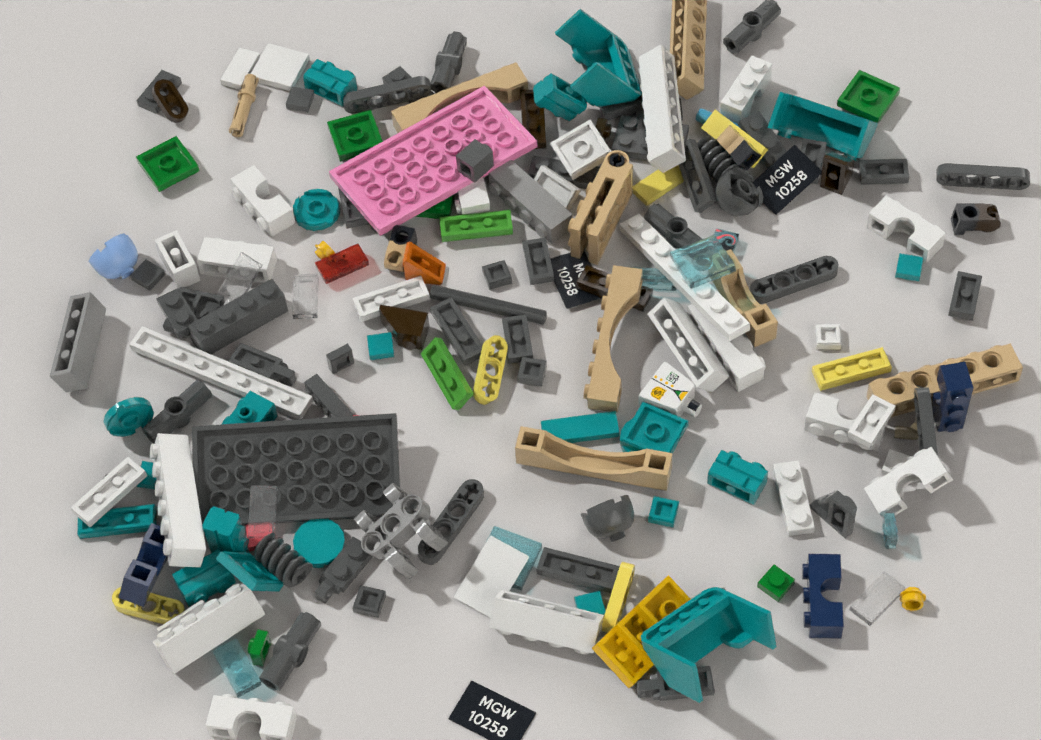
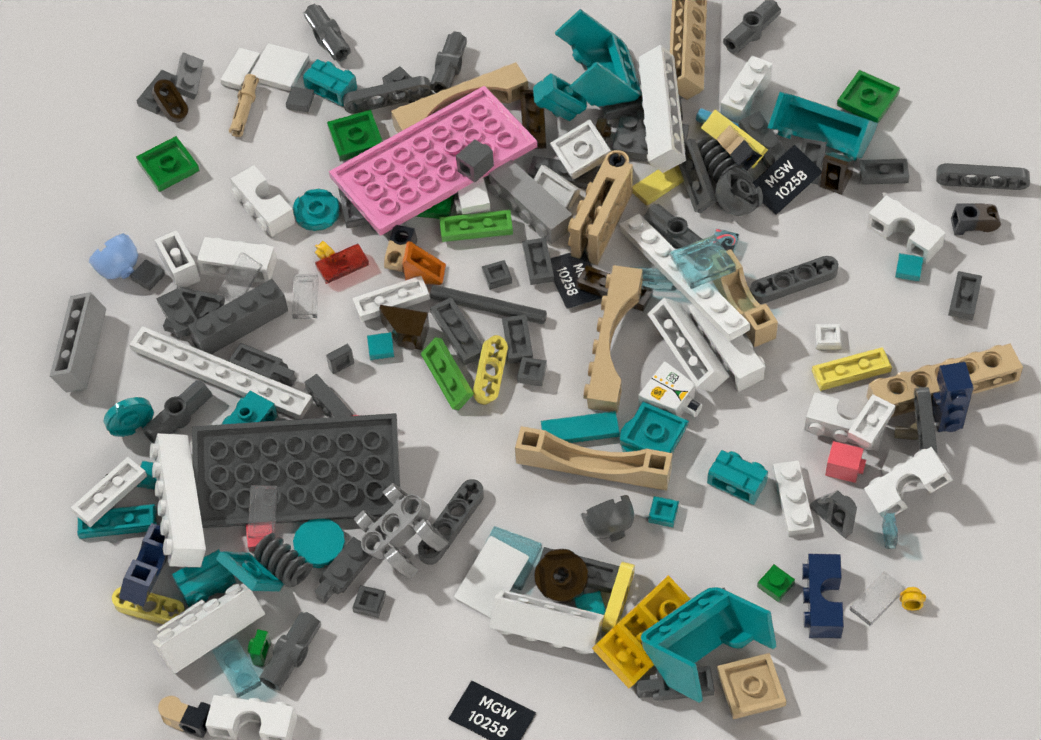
teal brick [202,506,249,553] -> none
none -> leg [158,696,211,738]
none -> plate [174,52,204,100]
none -> dark grey piece [303,3,351,62]
none -> dark brown plate [534,549,589,603]
none -> tan plate [717,653,787,719]
none -> coral brick [825,441,867,483]

